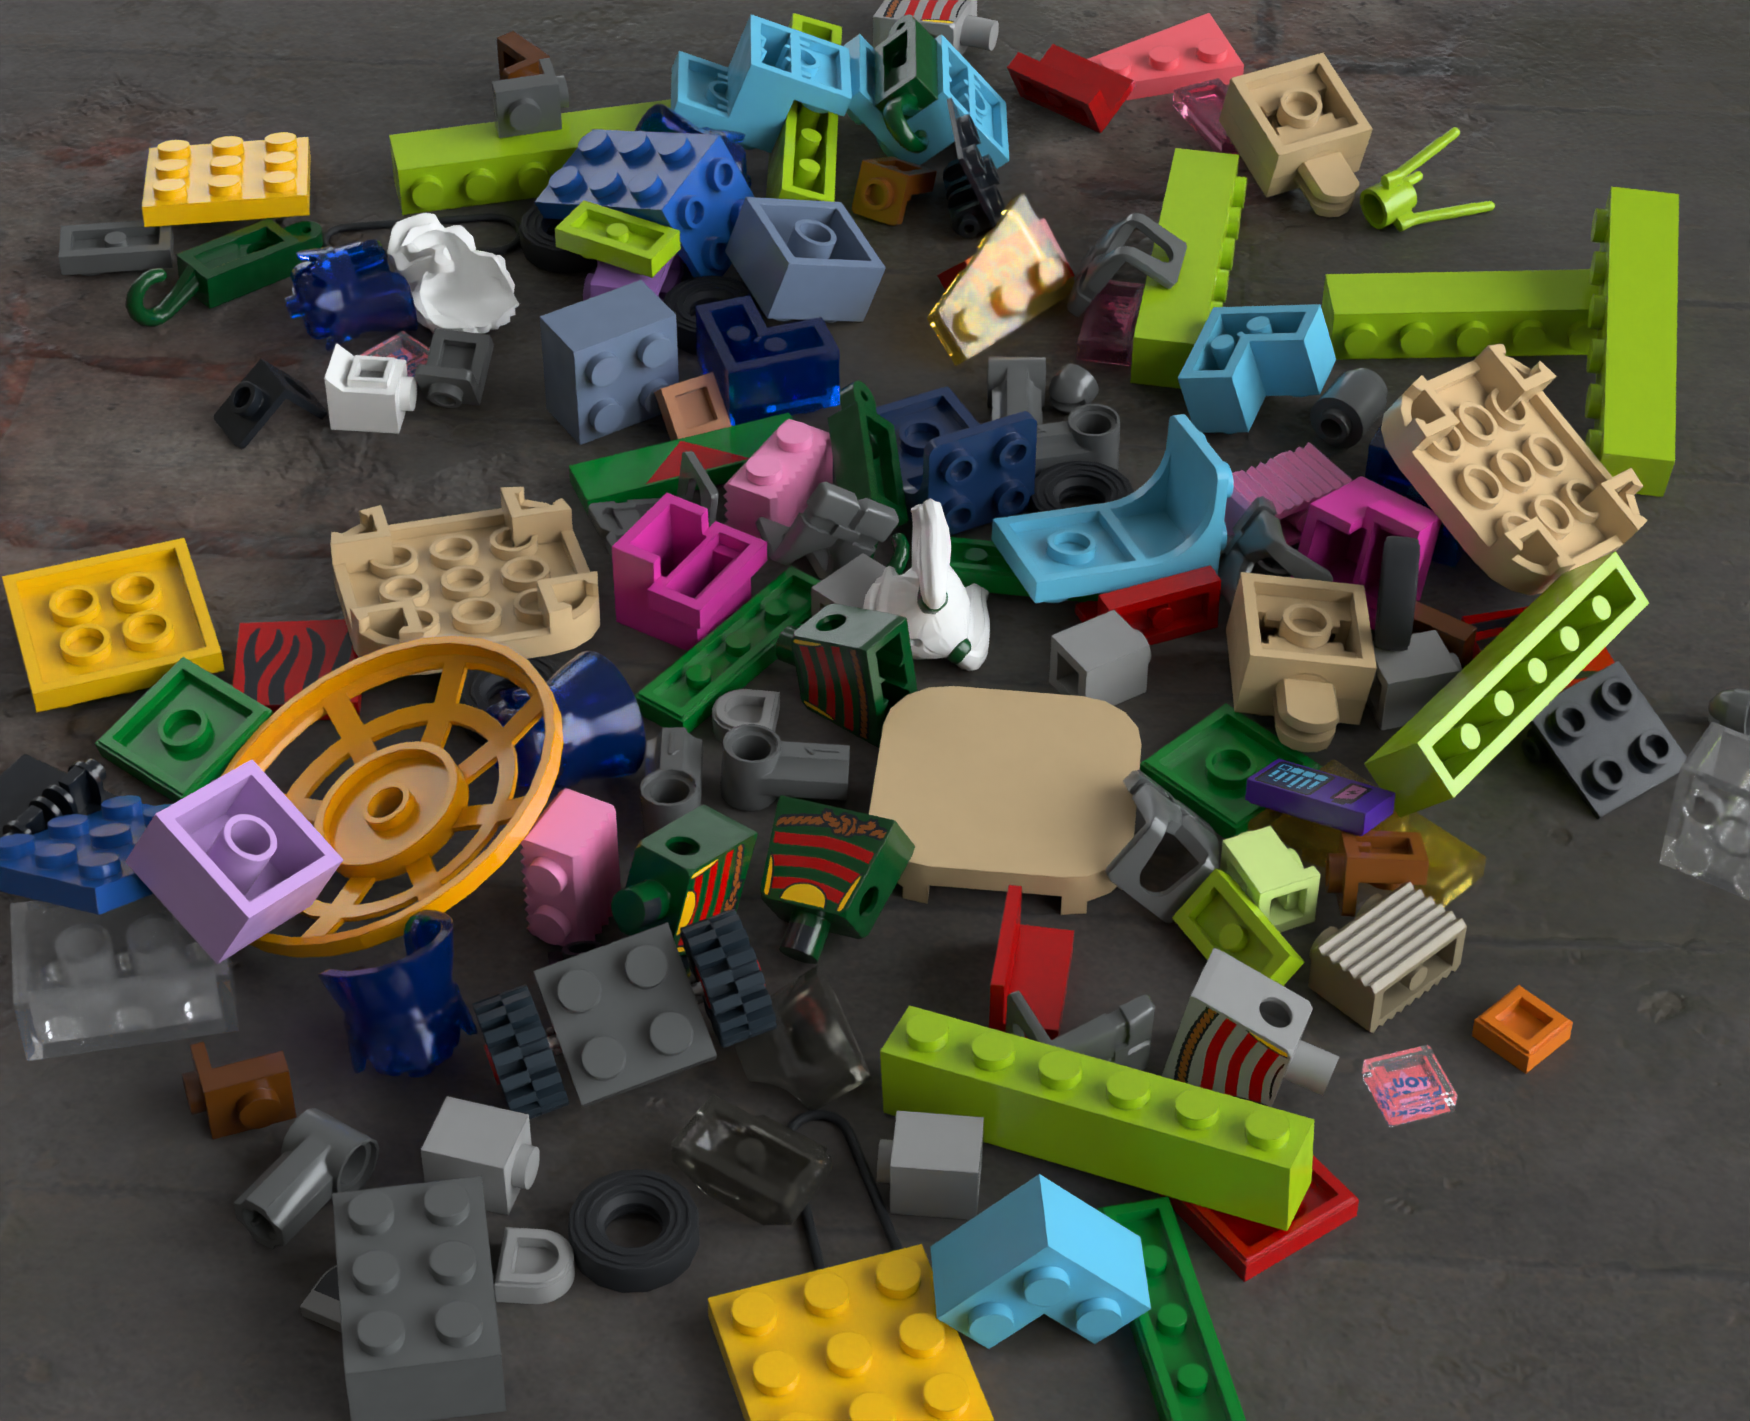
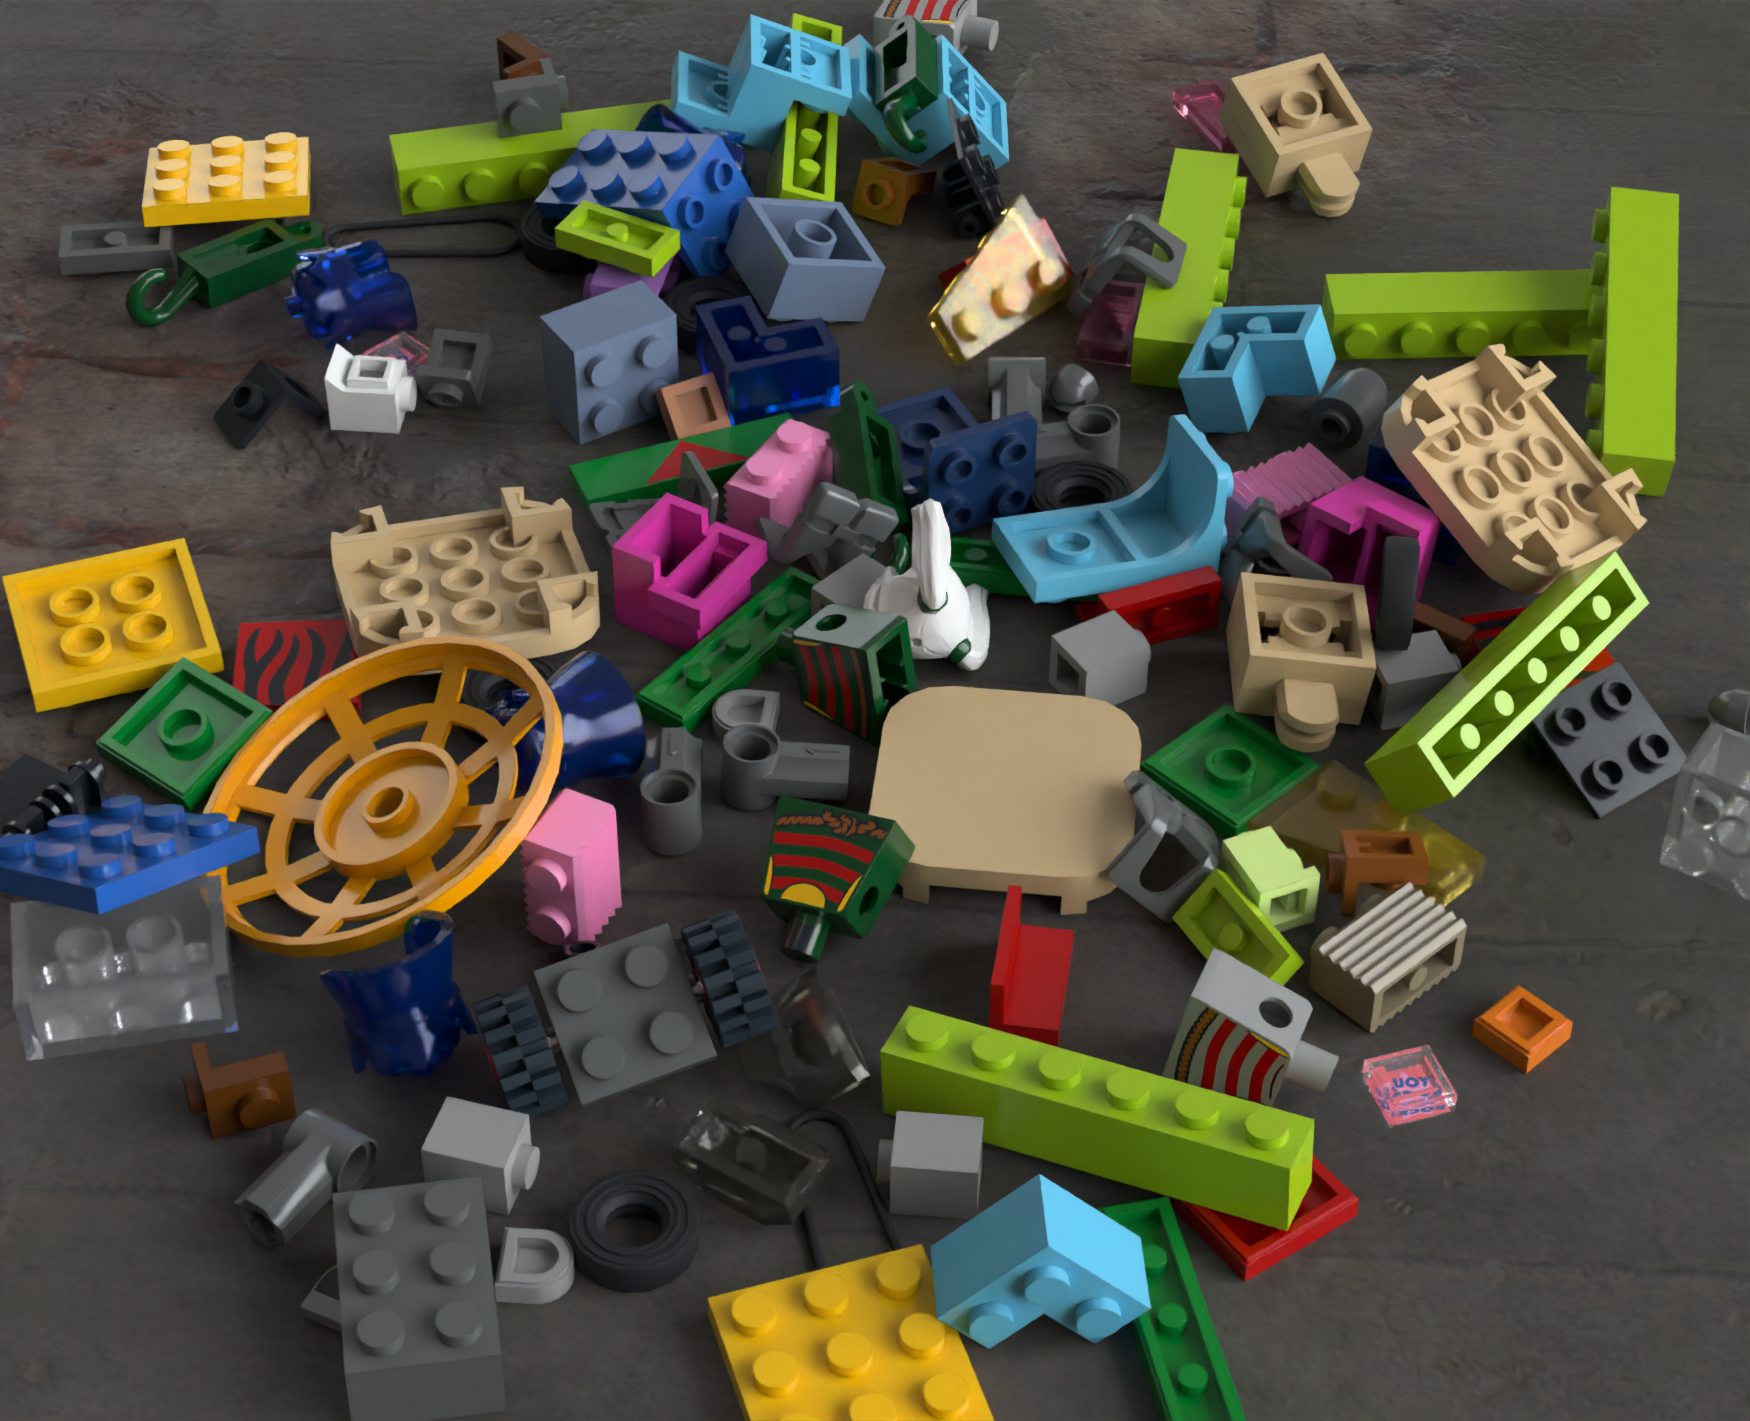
lavender brick [125,759,343,964] -> none
white hair [387,213,519,334] -> none
dark green torso [611,805,758,956] -> none
dark grey piece [1005,991,1155,1070] -> none
red panel [1007,44,1136,133] -> none
coral wing [1088,13,1244,101] -> none
dark purple tile [1245,759,1396,836] -> none
lime plant [1360,127,1495,232] -> none

